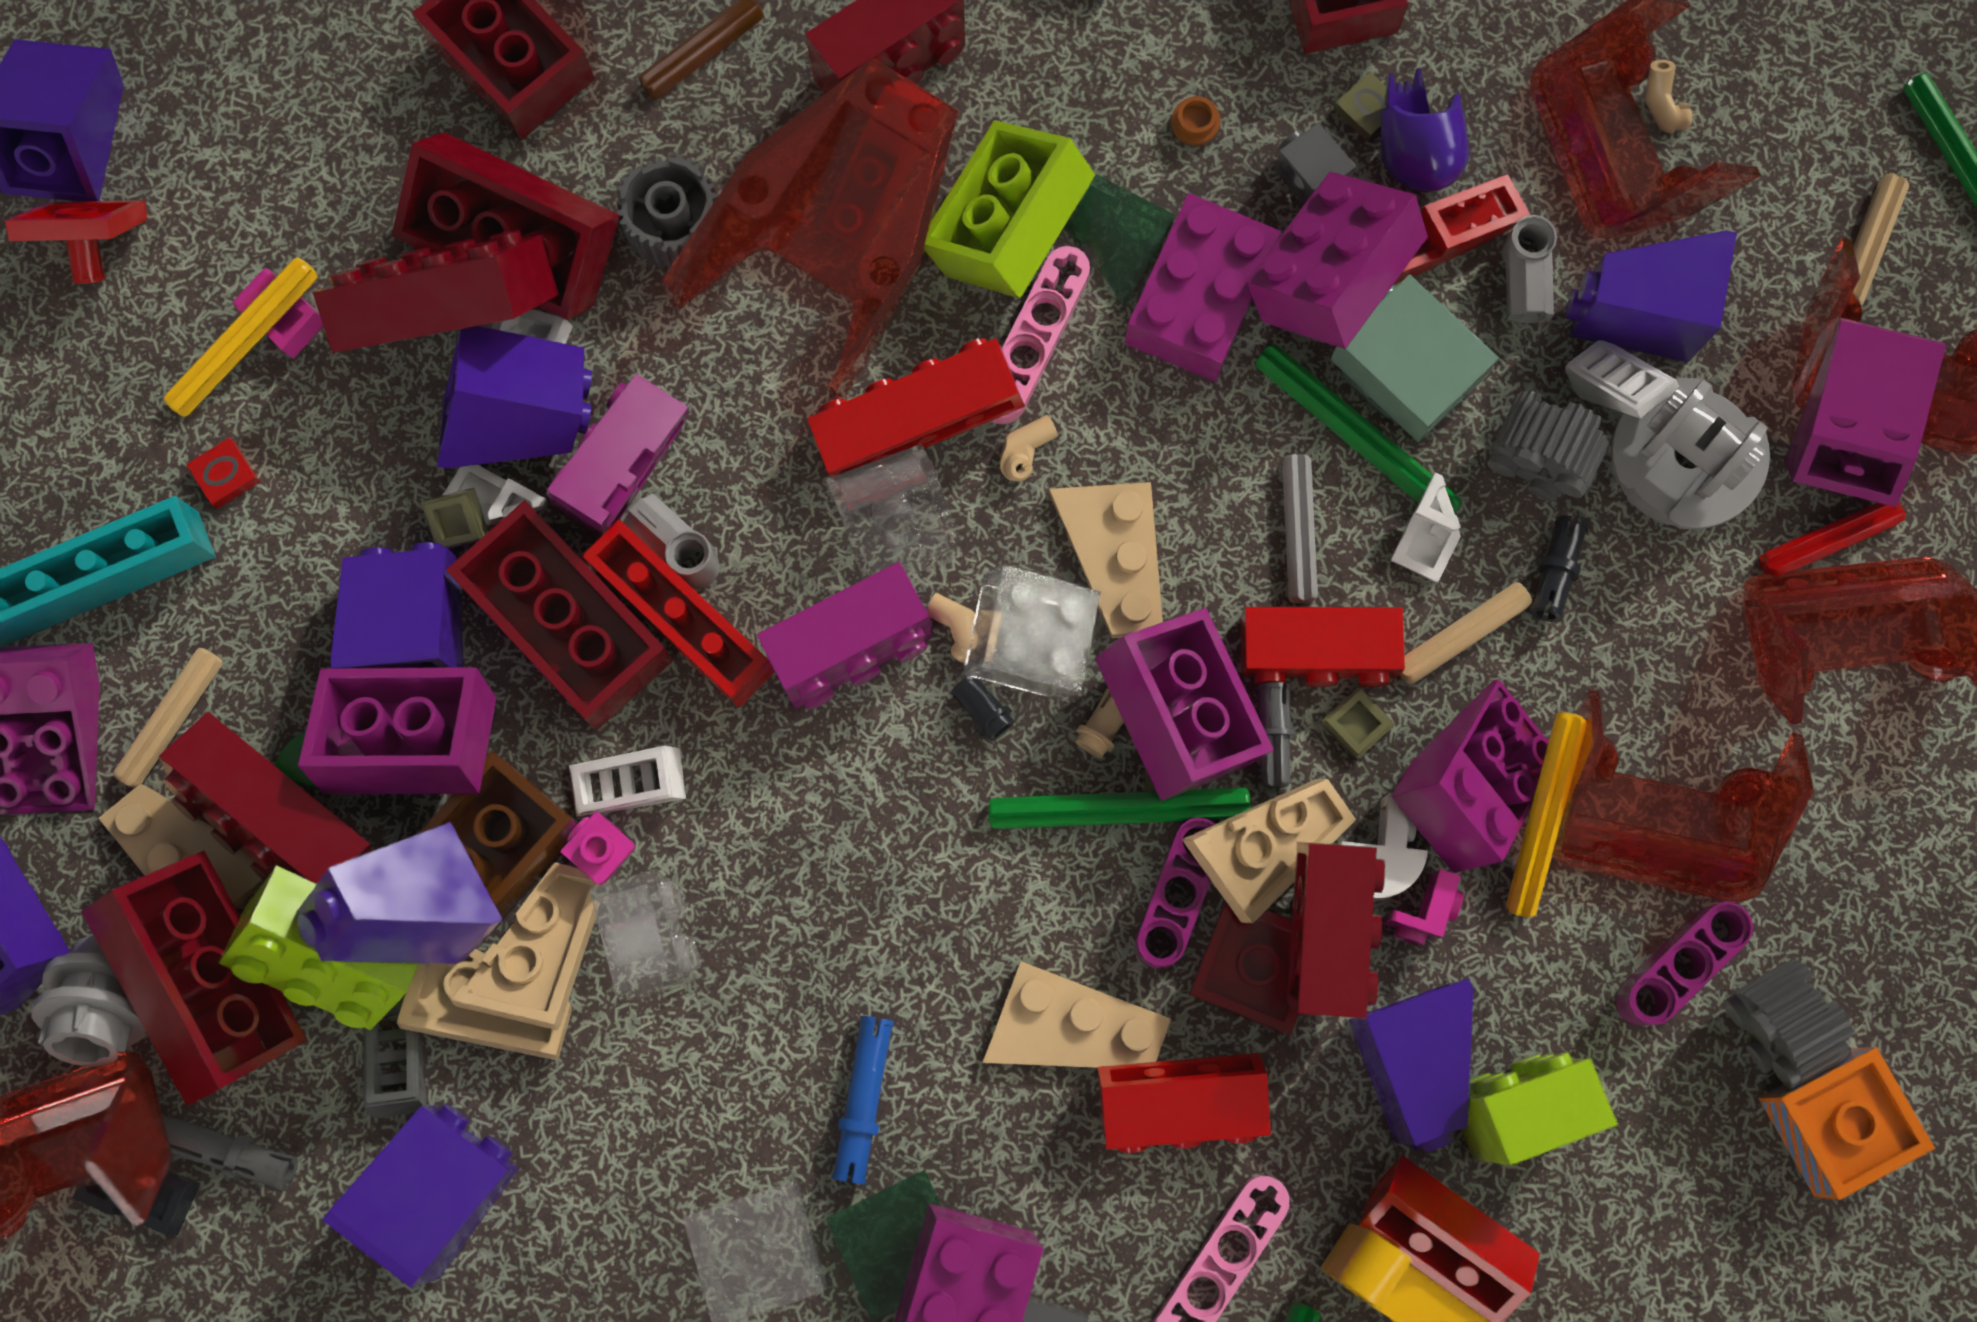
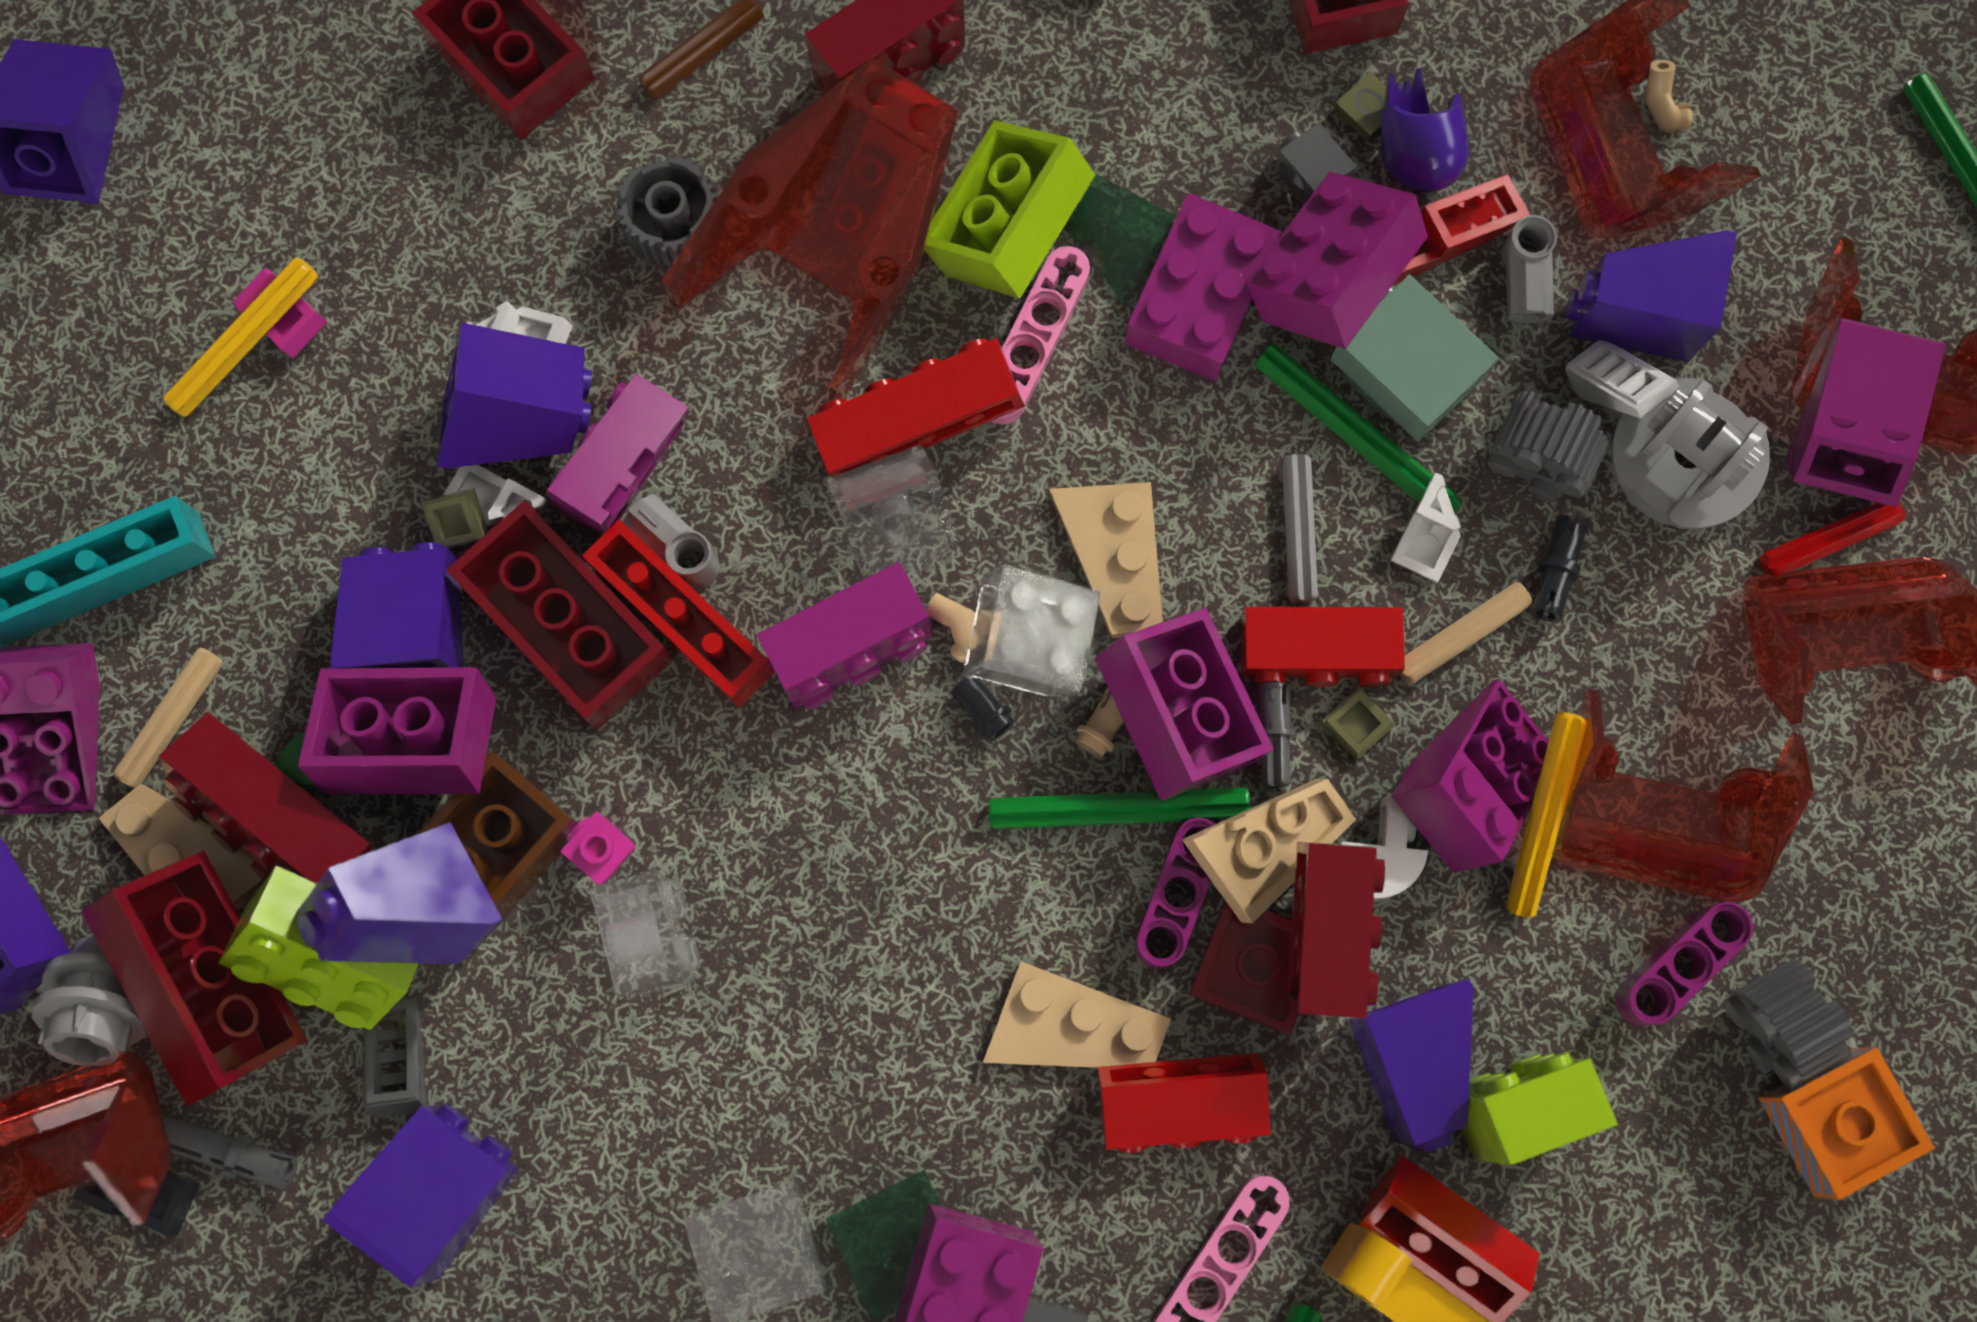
red tile [5,200,147,284] -> none
red tile [186,437,261,509] -> none
dark red brick [312,230,559,353] -> none
dark red brick [391,132,620,320] -> none
tan wing [397,949,572,1061] -> none
tan wing [450,862,608,1031] -> none
white slope [569,746,686,817] -> none
blue pin [831,1016,894,1185] -> none
tan arm [999,415,1058,481] -> none
dark orange plate [1171,96,1221,146] -> none
dark pink bracket [1382,869,1464,946] -> none
tan axle [1833,173,1909,311] -> none

